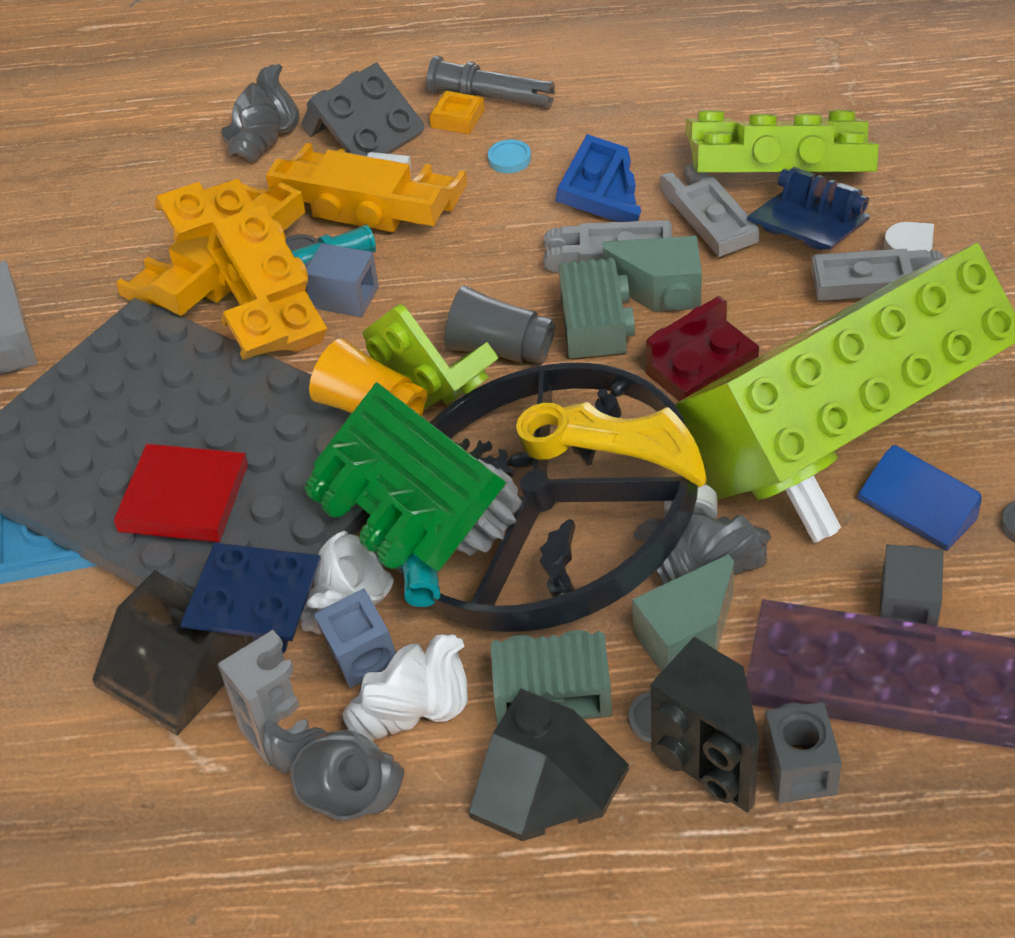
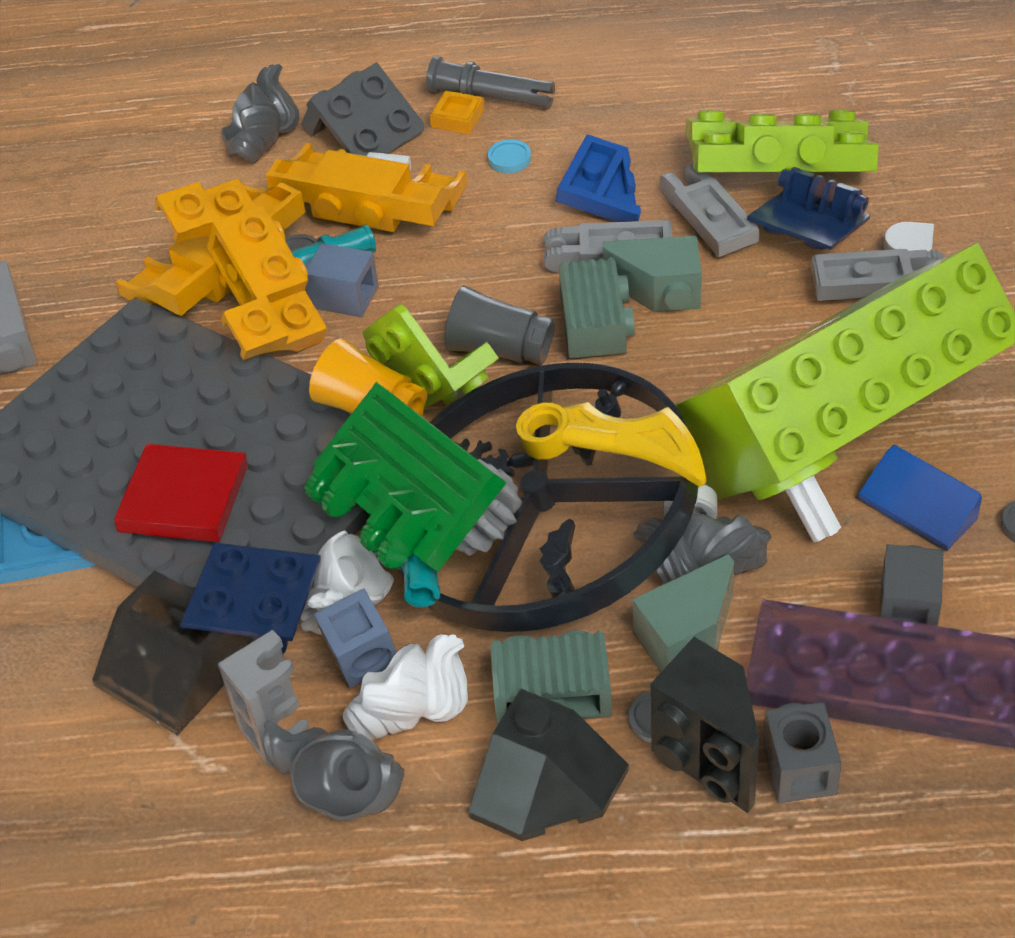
dark red bracket [646,296,759,401] -> none

